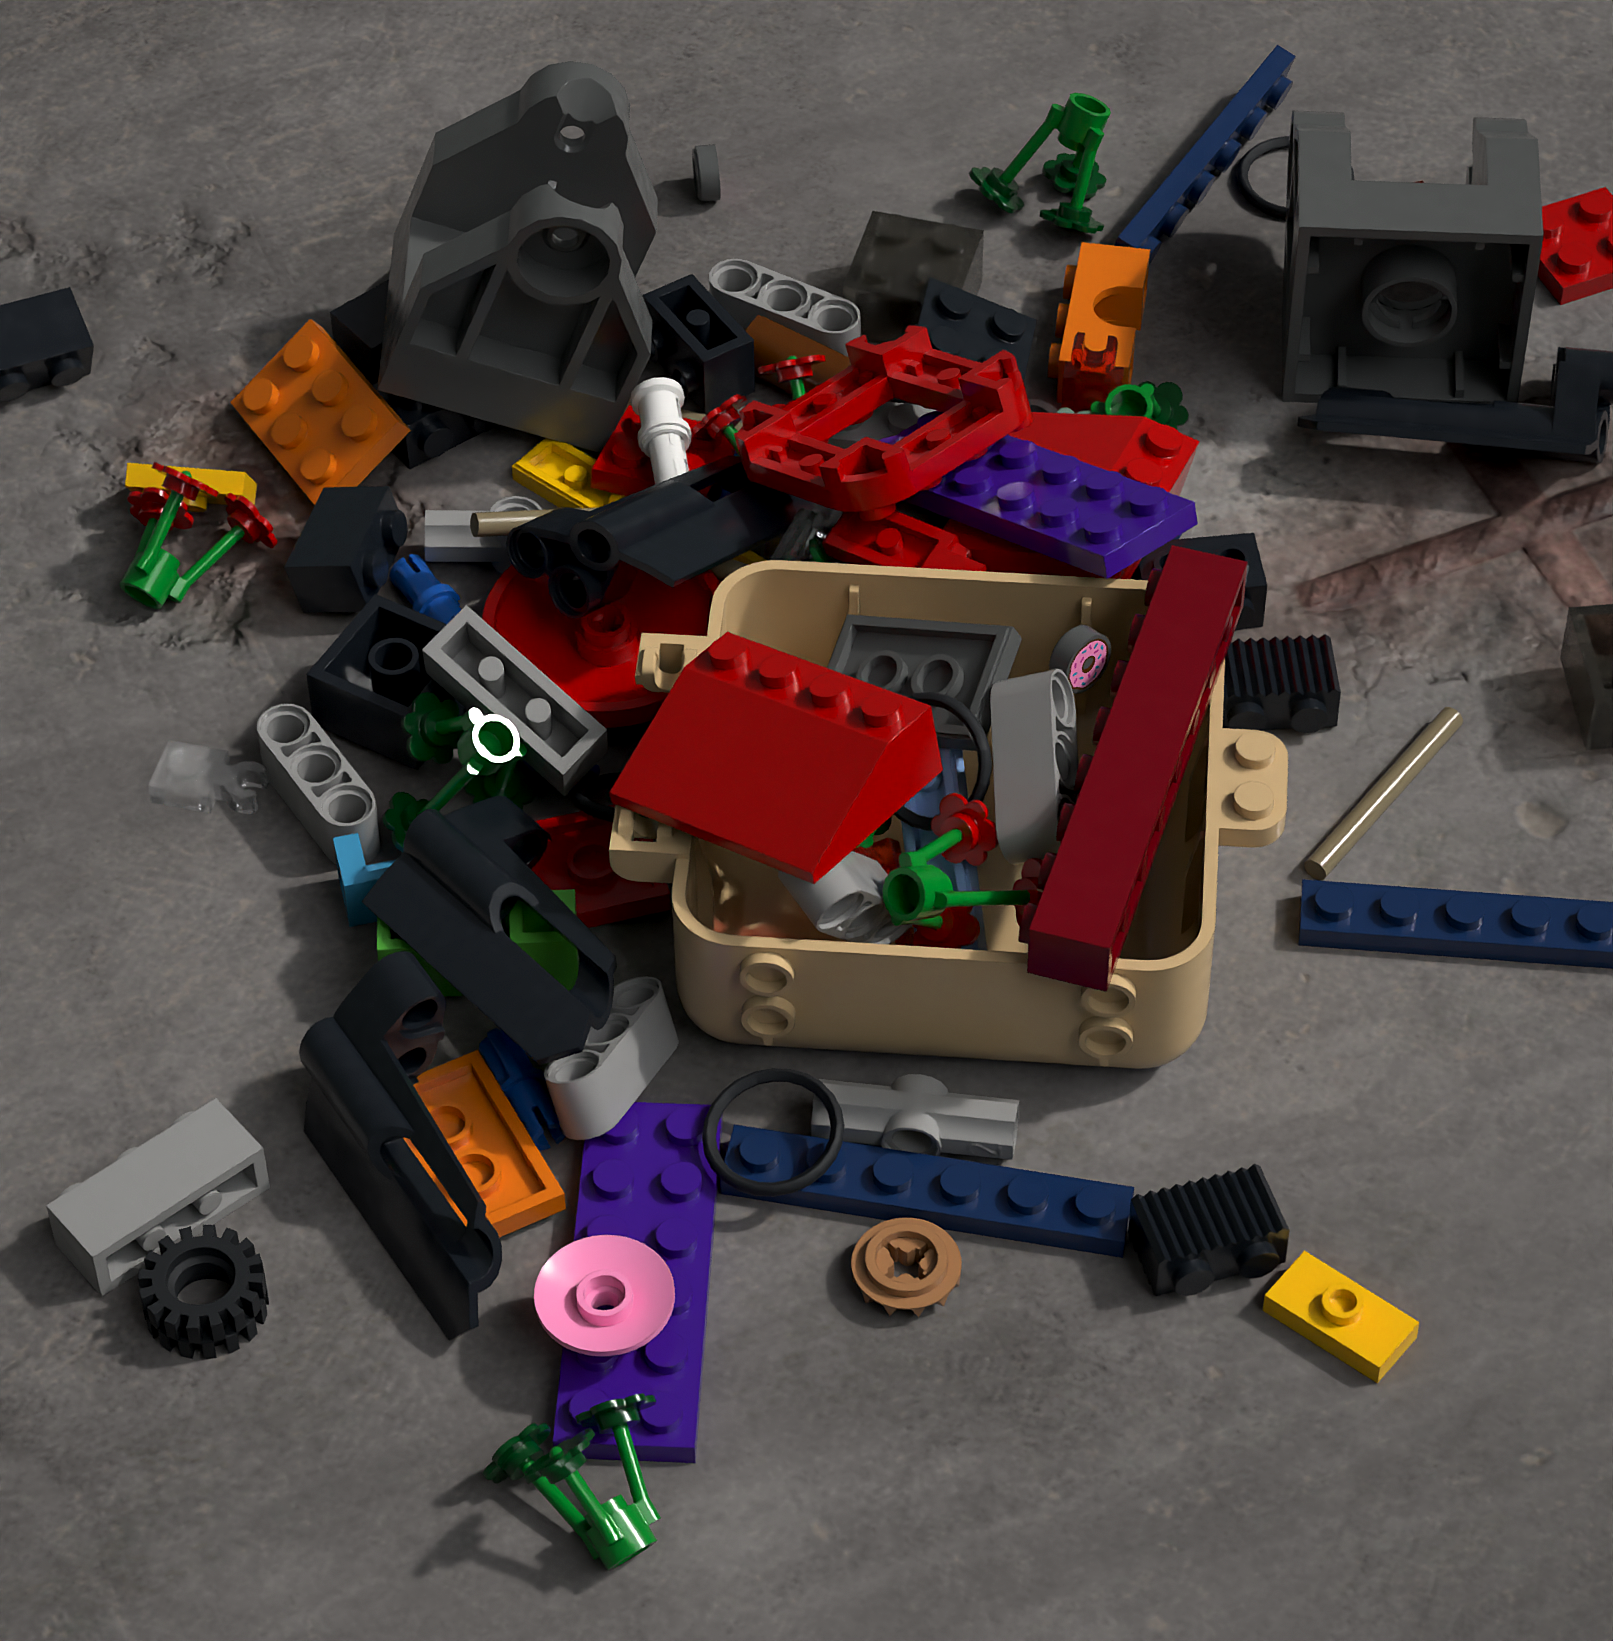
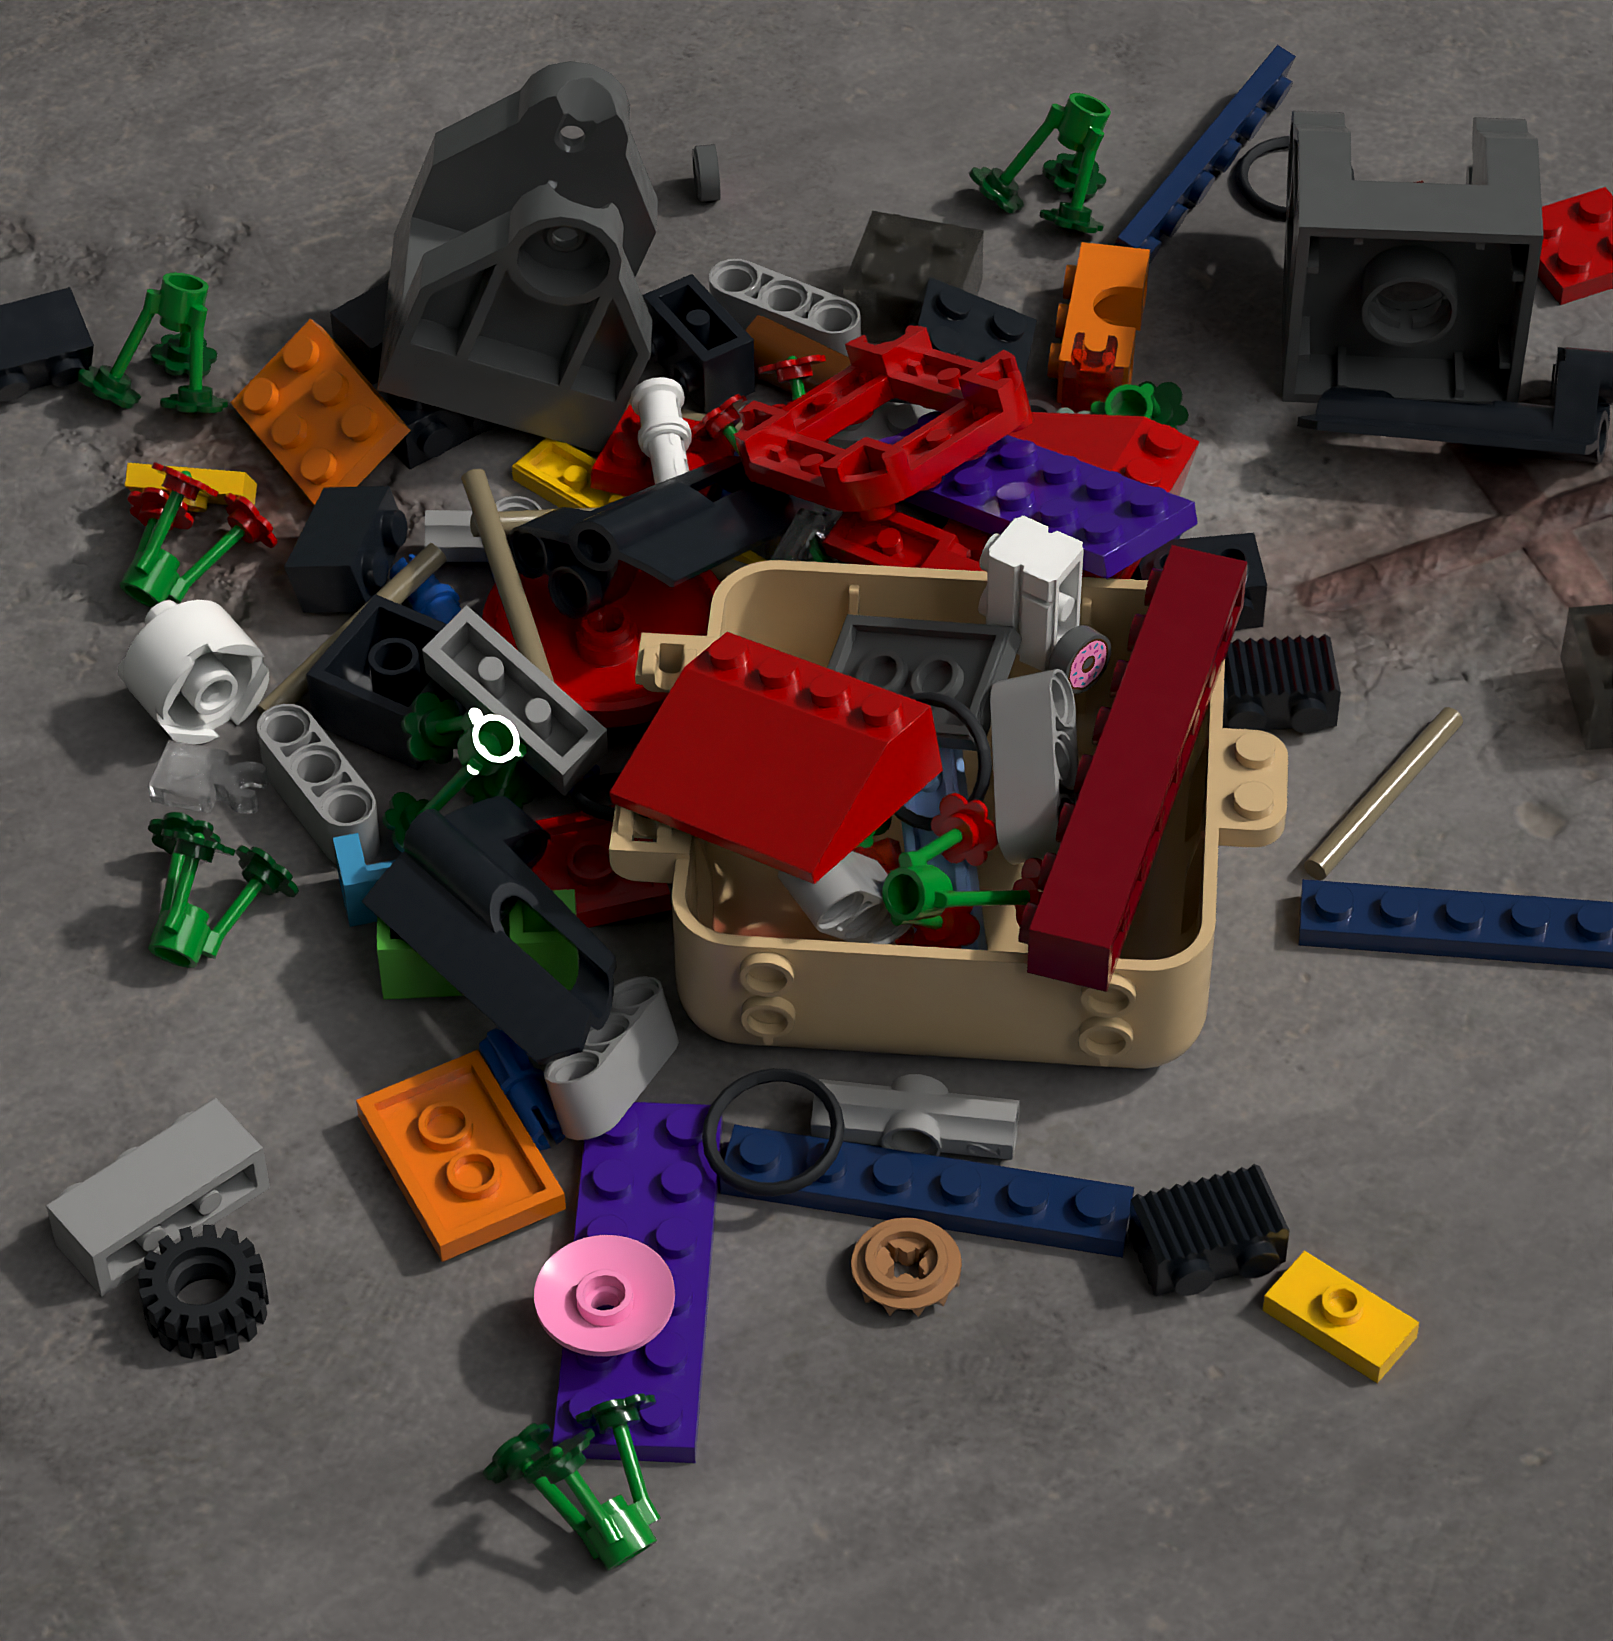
black panel [299,951,502,1340] -> none
none -> plant [77,272,228,413]
none -> white brick [118,600,269,745]
none -> plant [148,812,299,968]
none -> dark tan bar [257,543,447,715]
none -> dark tan bar [461,469,555,683]
none -> white brick [978,516,1084,672]

